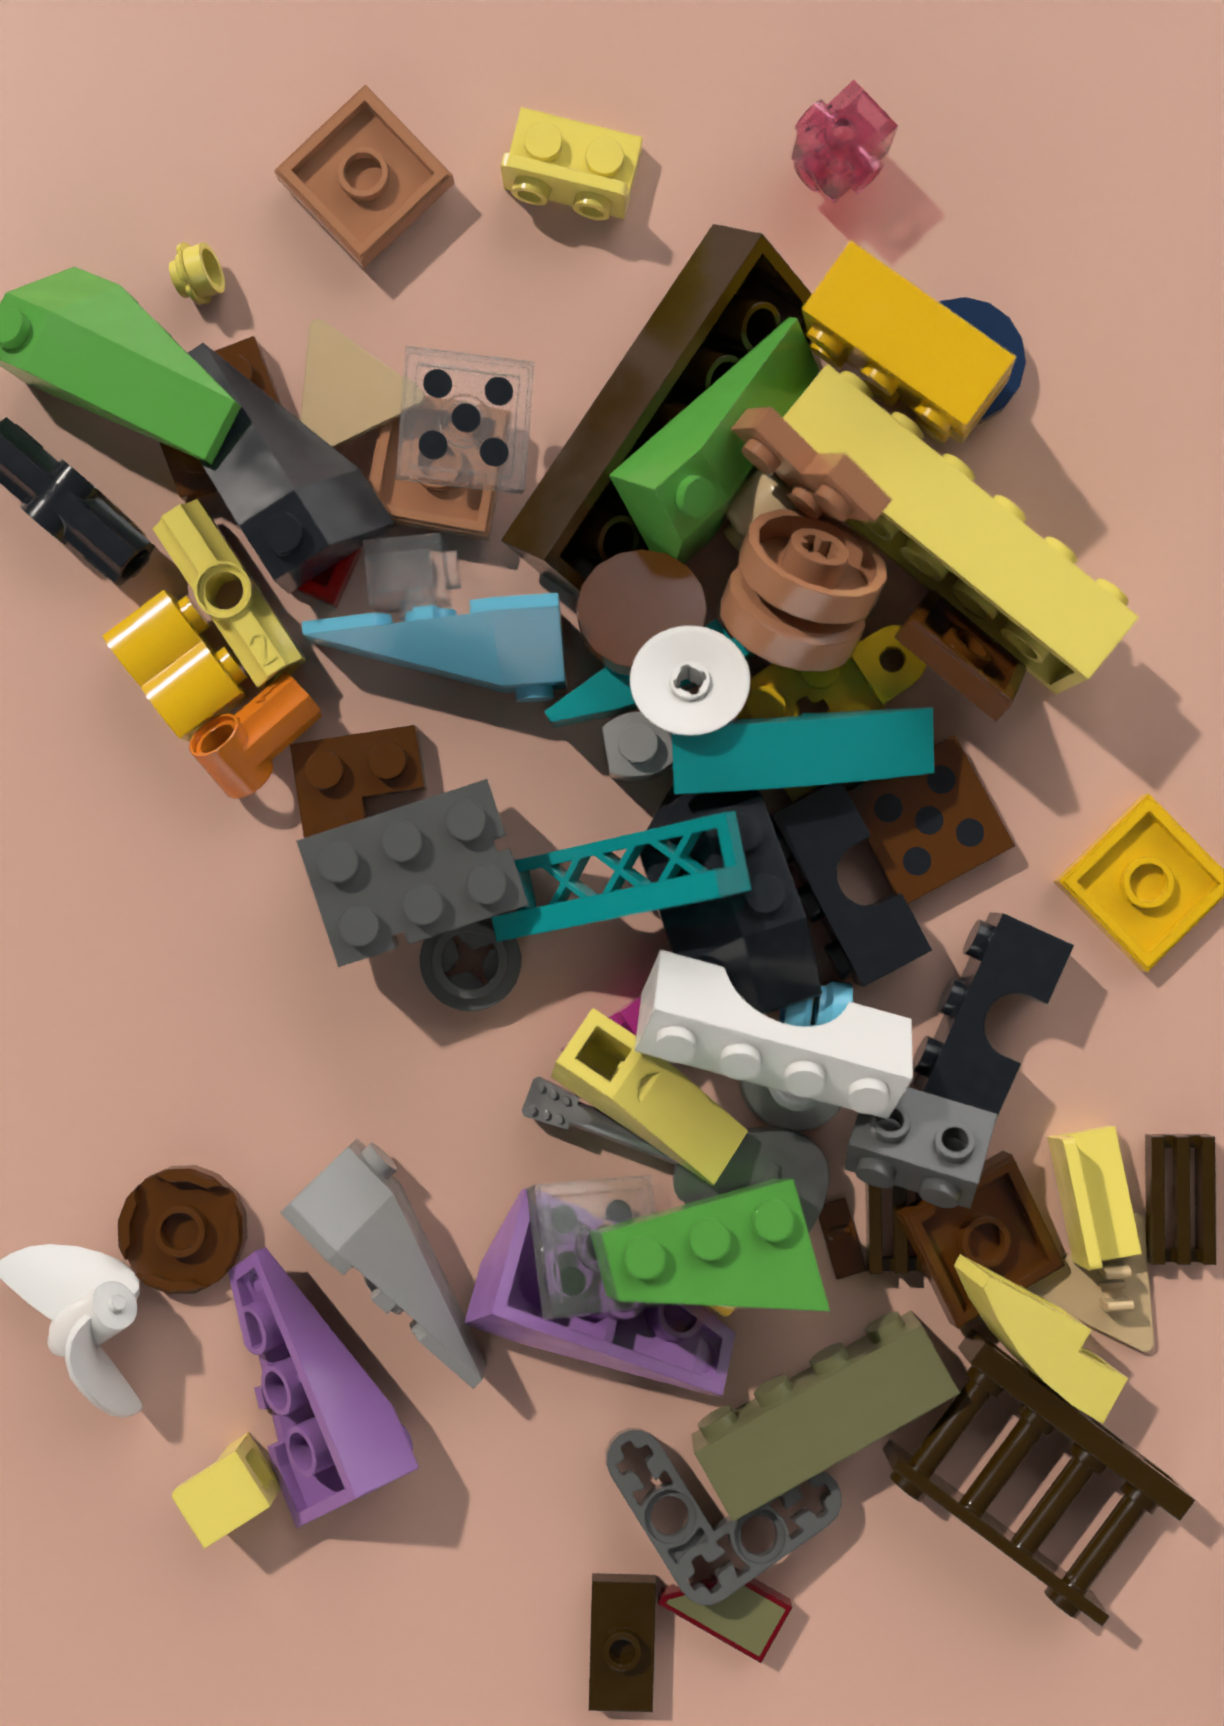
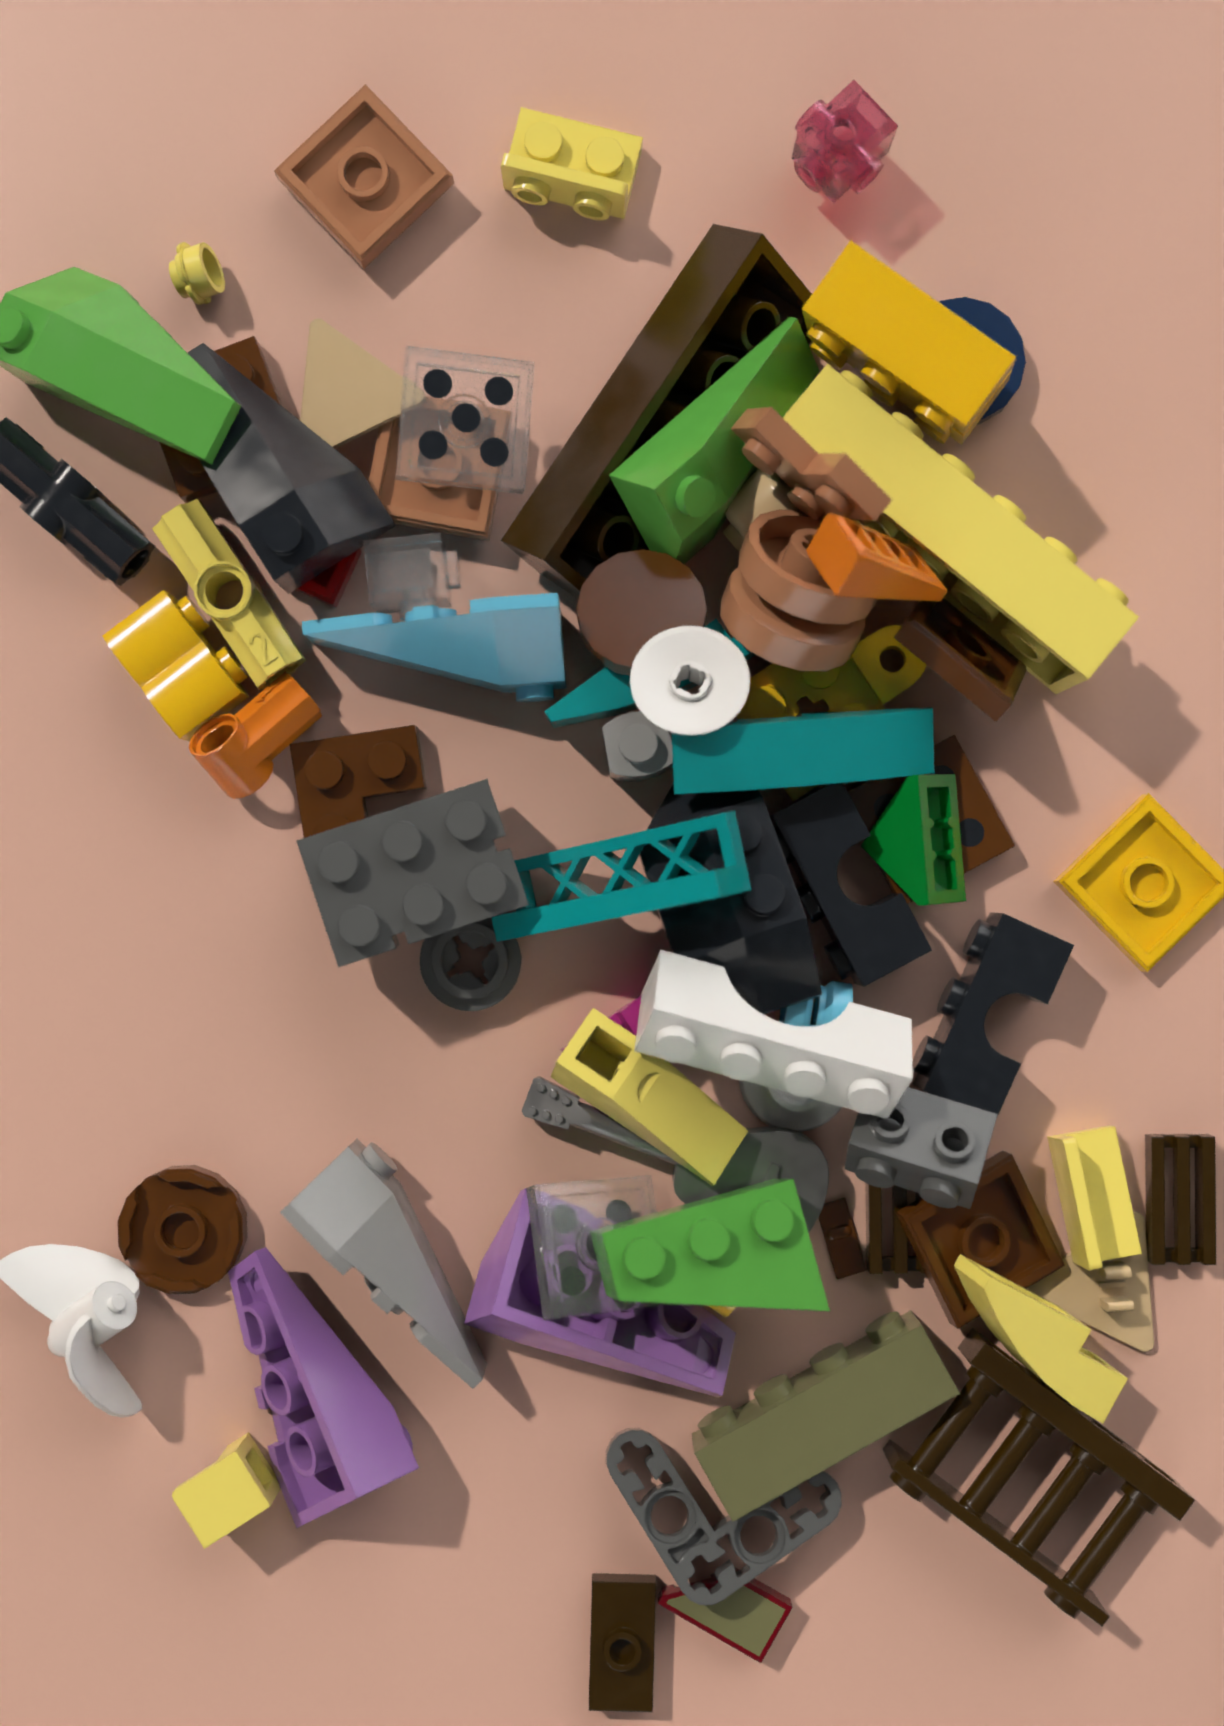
none -> orange slope [806,514,947,601]
none -> green slope [861,774,966,906]

